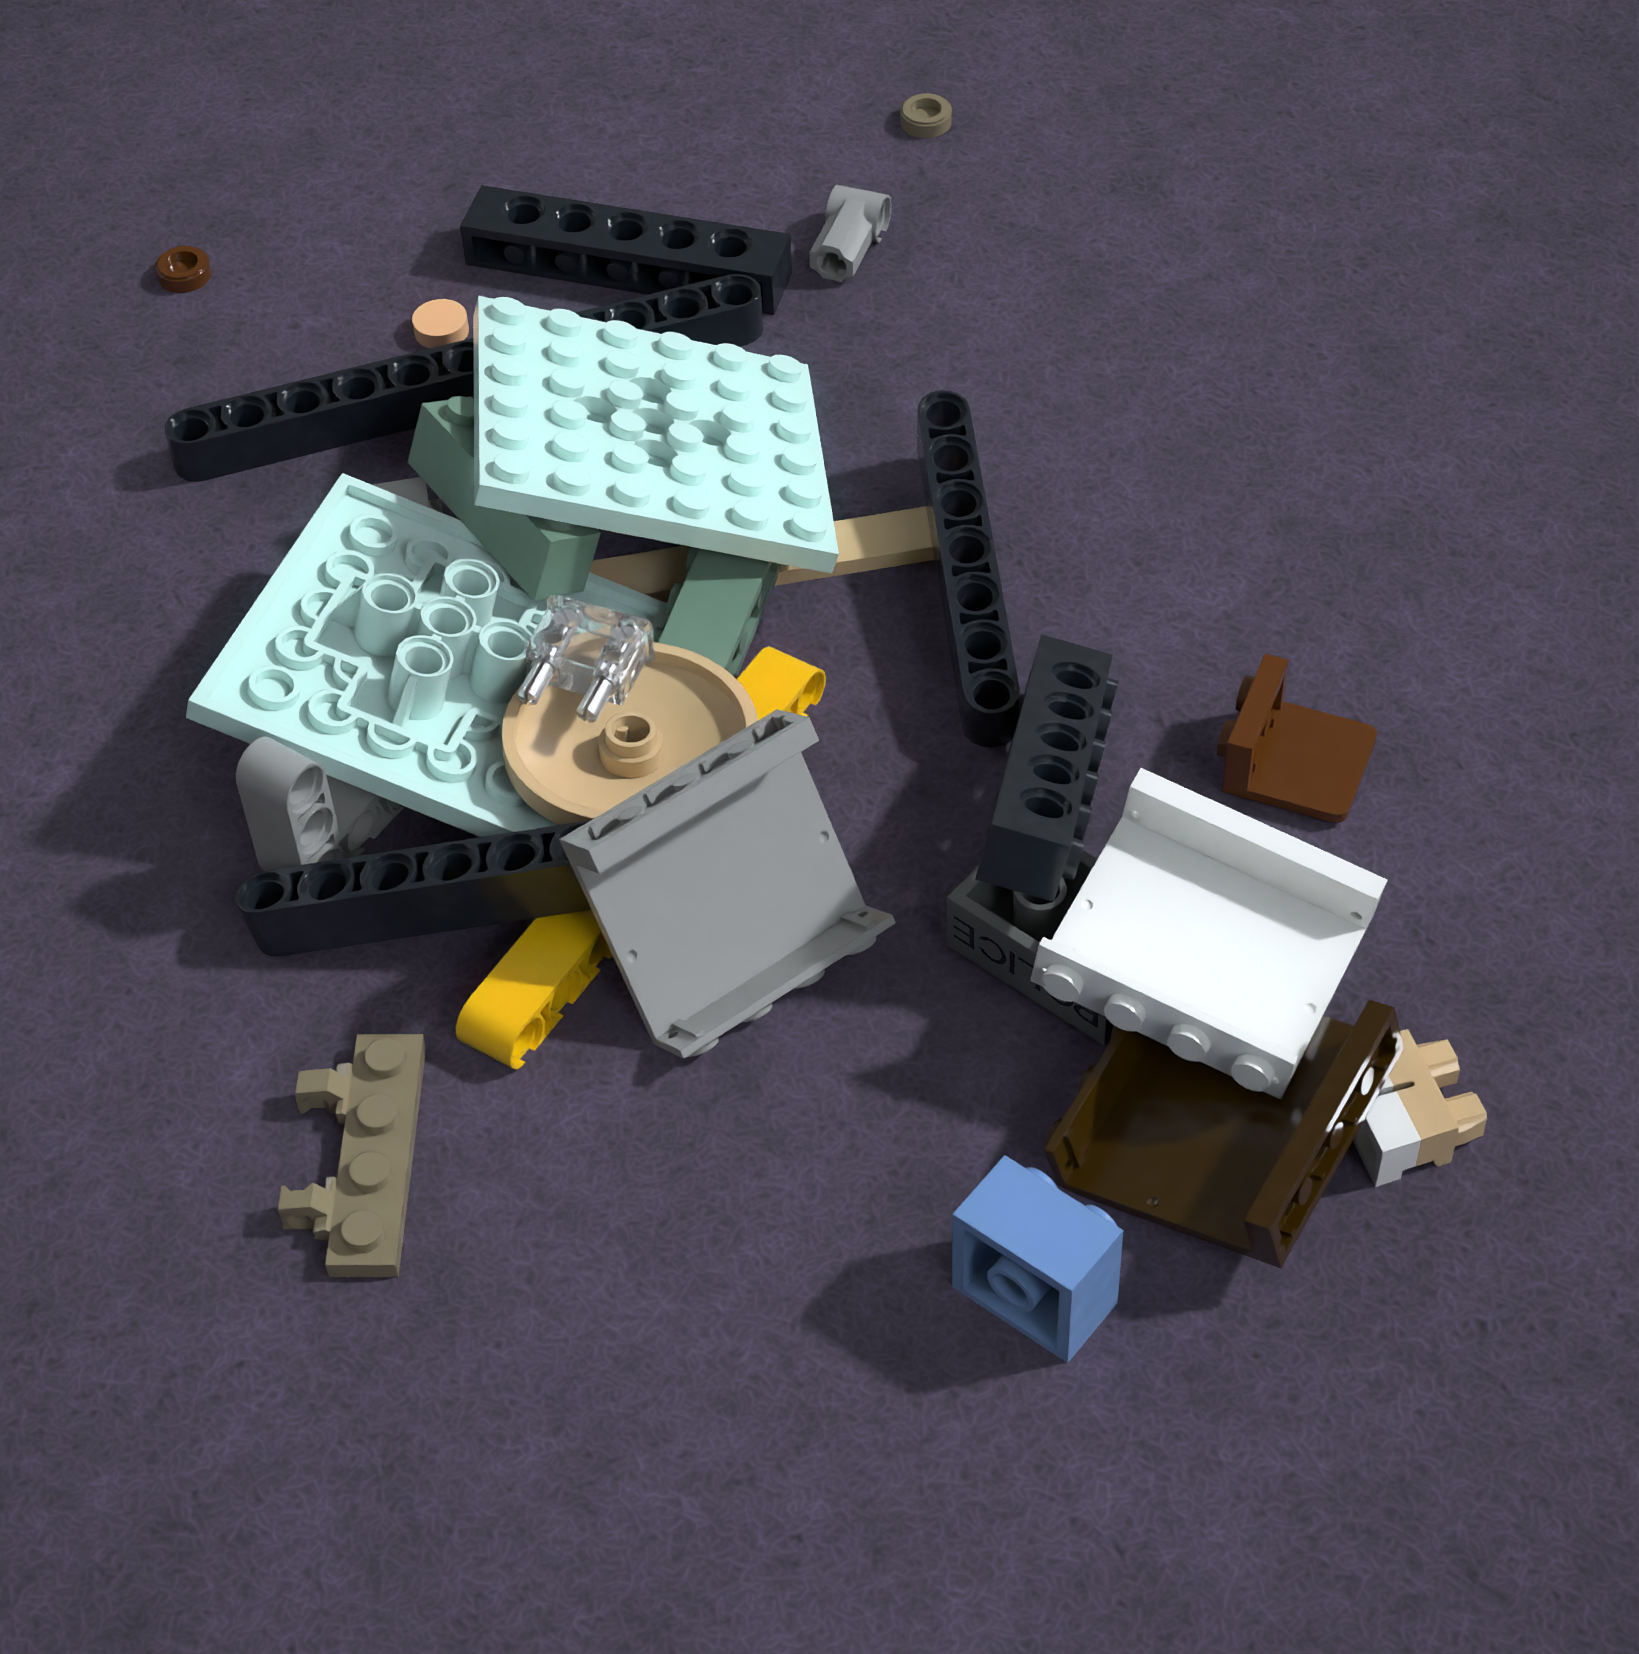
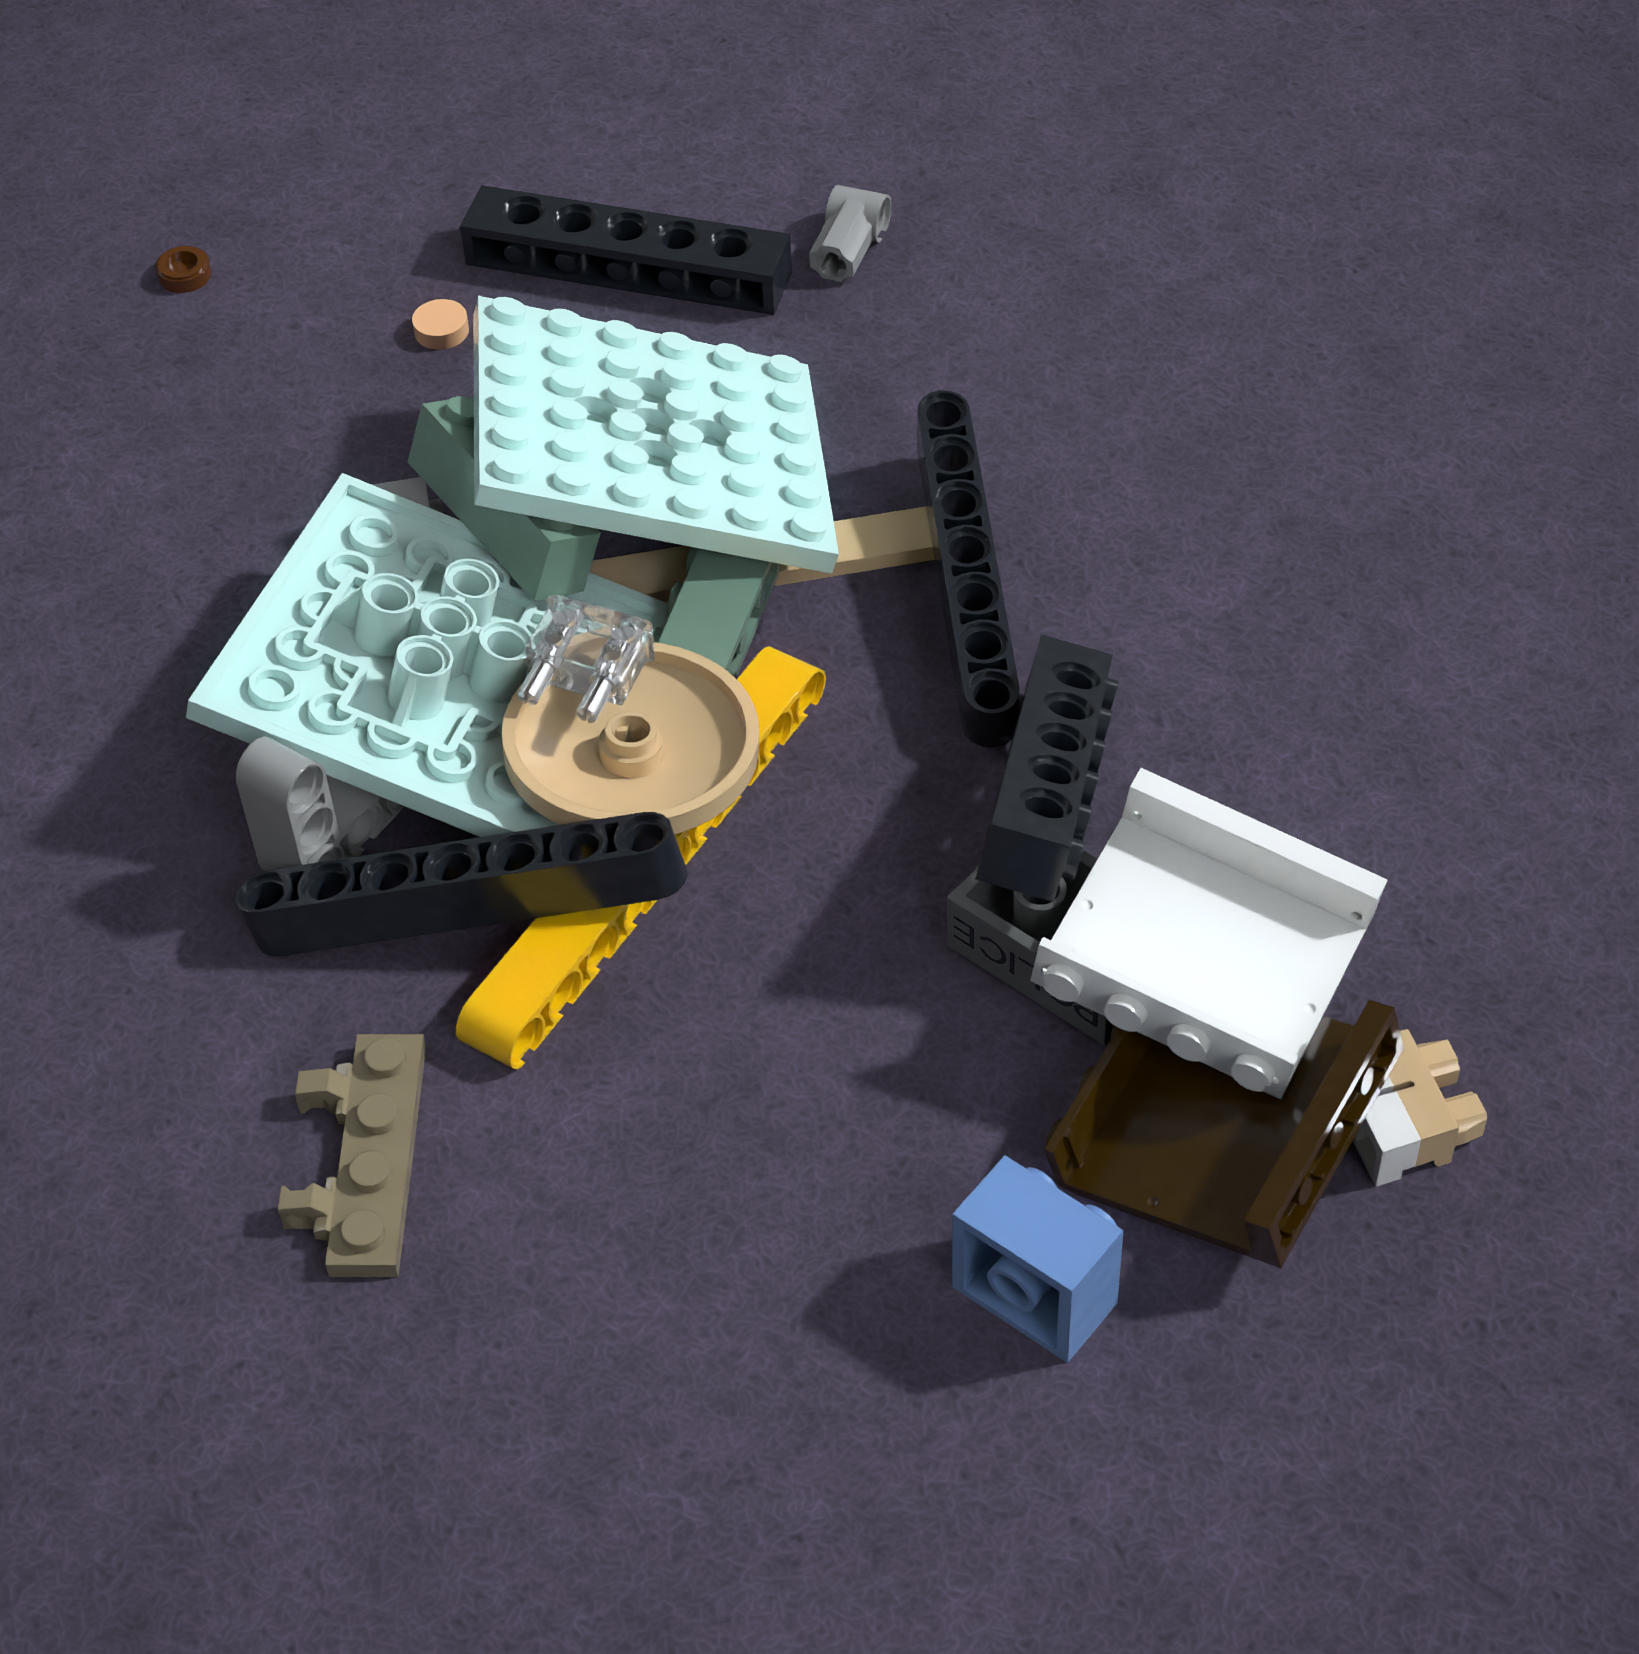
black beam [165,274,763,482] -> none
light grey panel [559,709,896,1059] -> none
dark tan tile [900,93,952,138] -> none
reddish brown bracket [1217,653,1377,823] -> none

